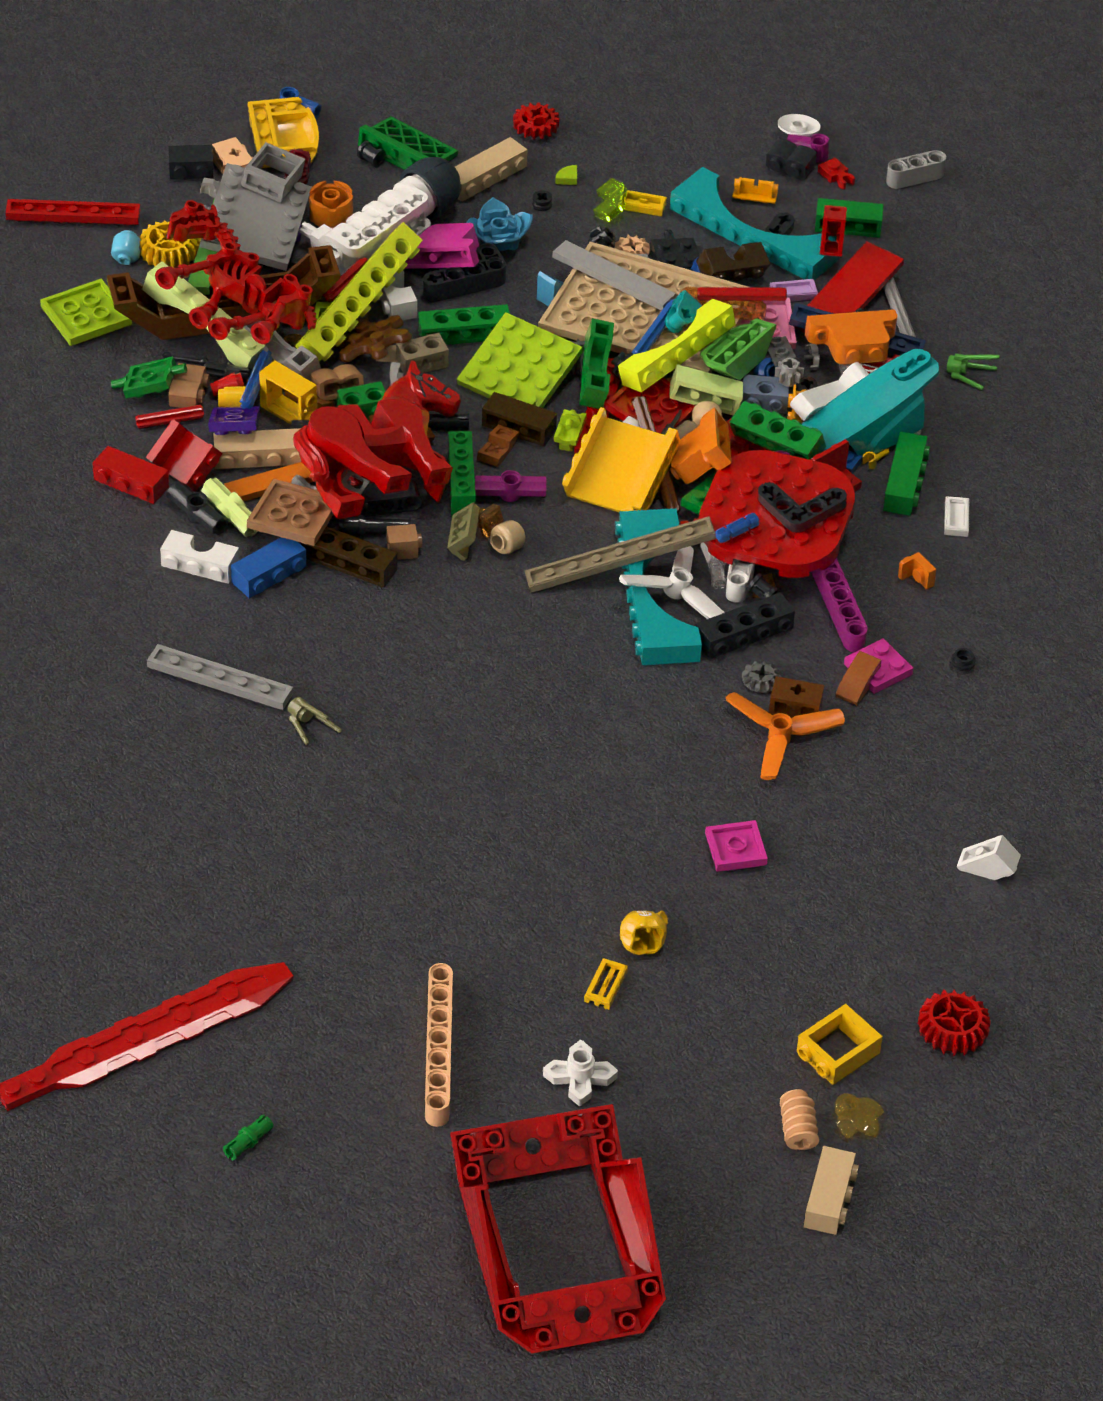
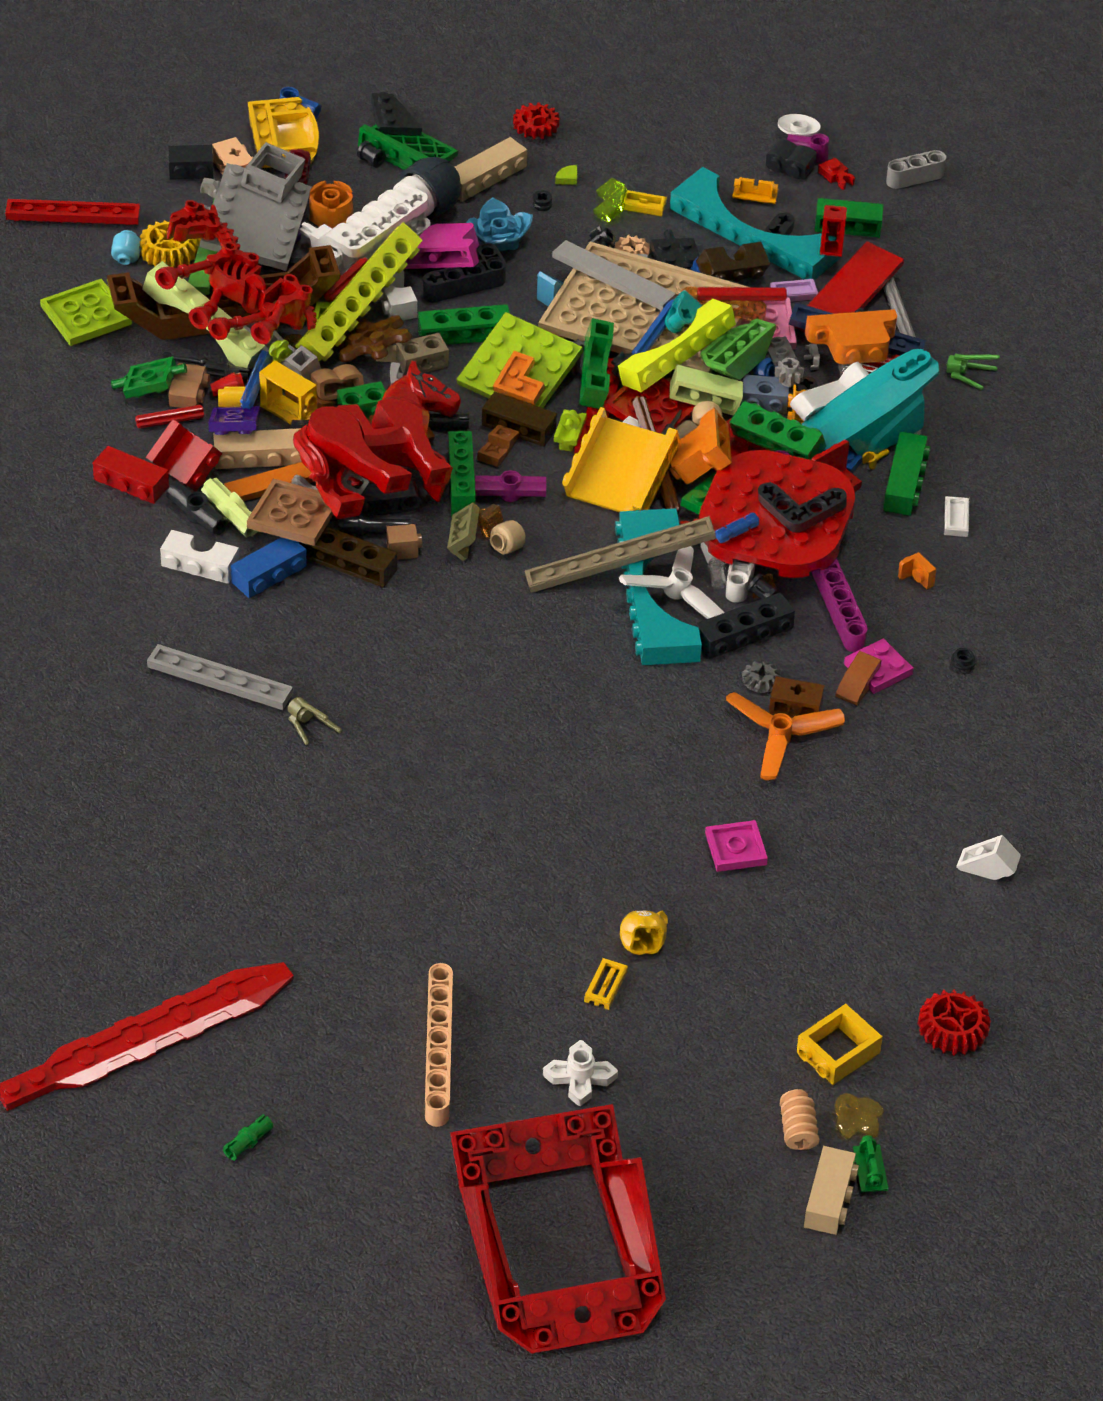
none -> lime plate [269,340,292,363]
none -> black wing [371,92,422,135]
none -> orange plate [493,351,545,405]
none -> green hinge [853,1135,889,1192]

